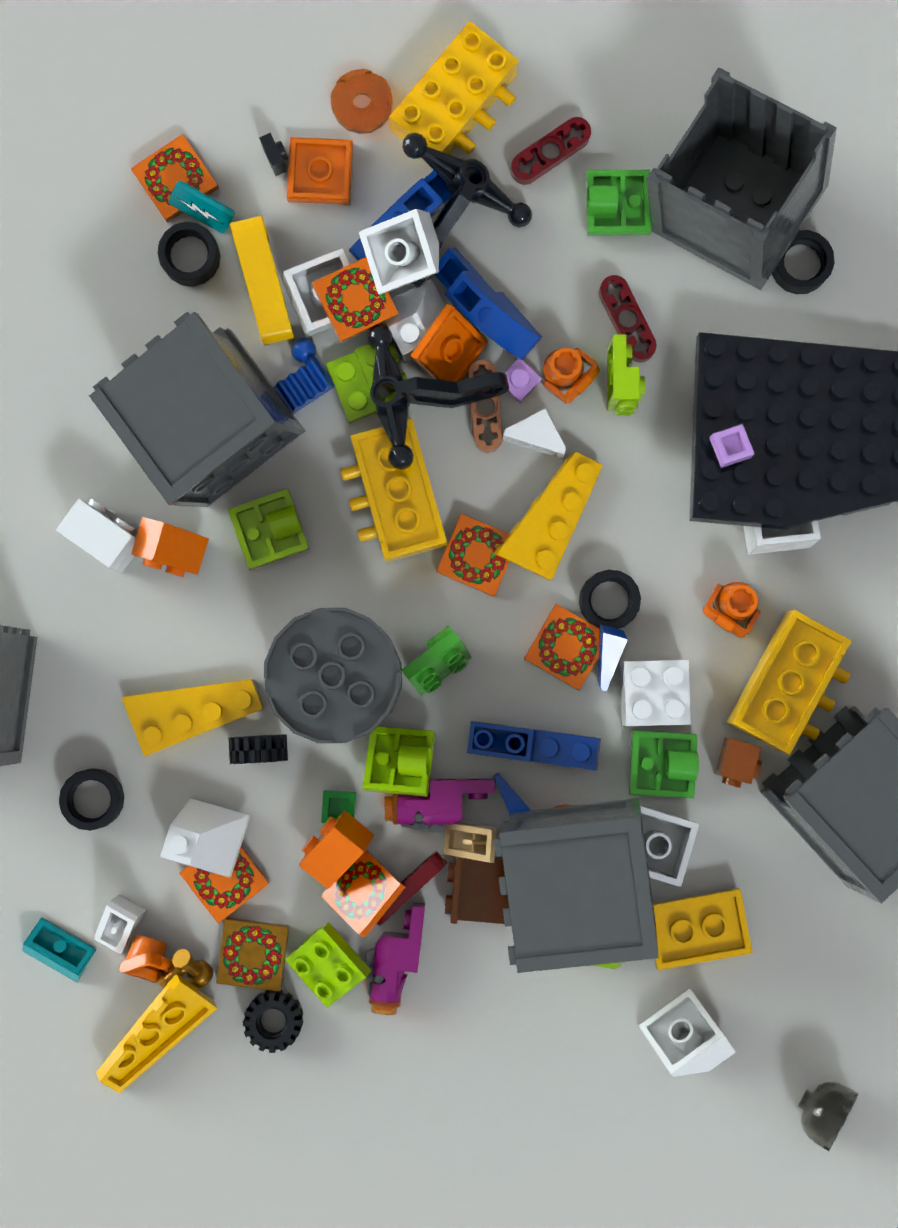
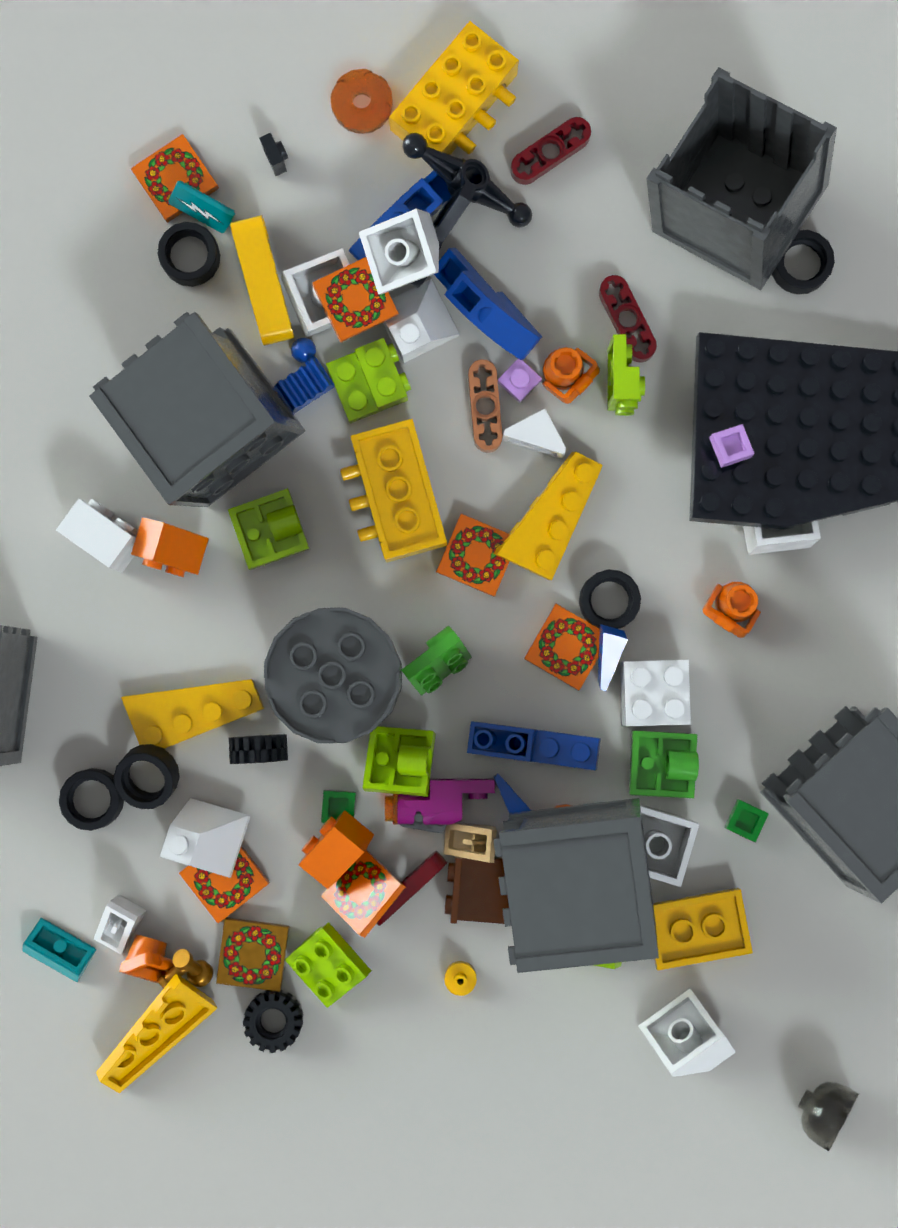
orange tile [287,137,353,205] -> none
magenta plate [366,902,425,1015] -> none
black piece [367,325,509,470] -> none
orange tile [410,304,488,382] -> none
bright green plate [586,169,651,236] -> none
dark orange brick [715,737,762,788] -> none
yellow piece [726,609,851,755] -> none
none -> black tyre [114,744,180,809]
none -> yellow tile [444,961,477,996]
none -> green plate [724,799,769,843]

